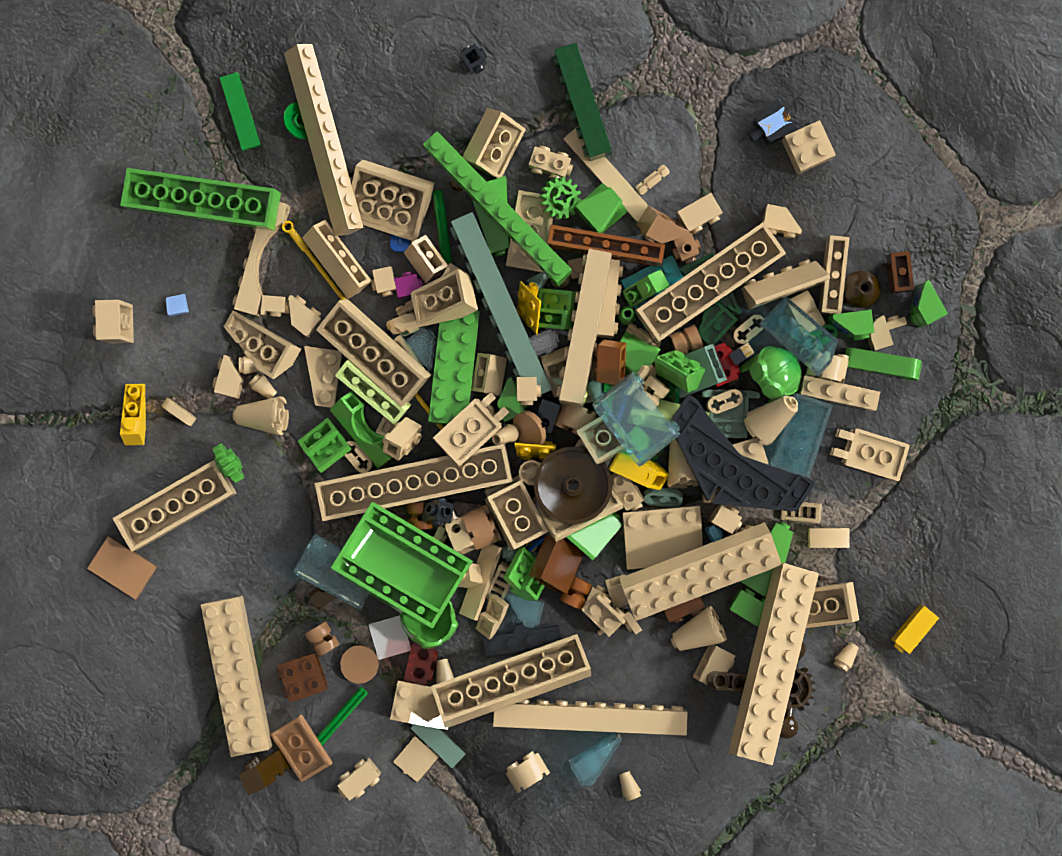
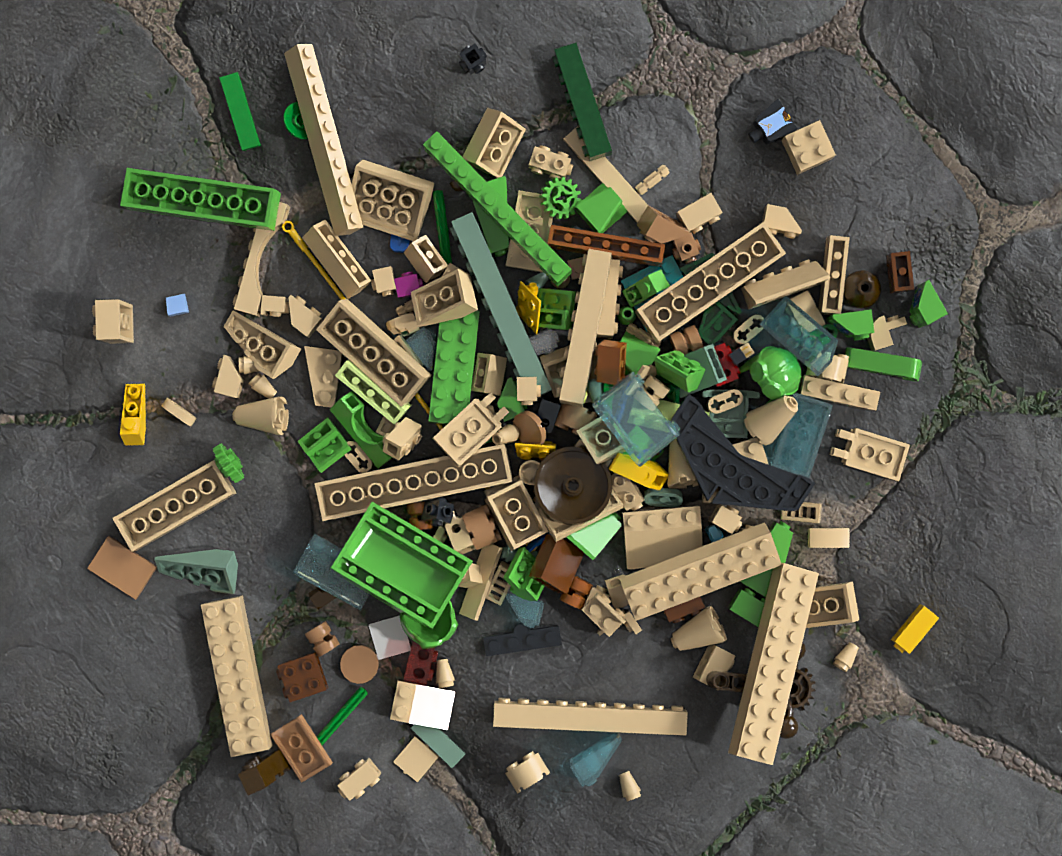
tan brick [431,634,591,729] -> none
tan slope [476,594,509,639] -> none
none -> sand green wedge [154,549,238,594]

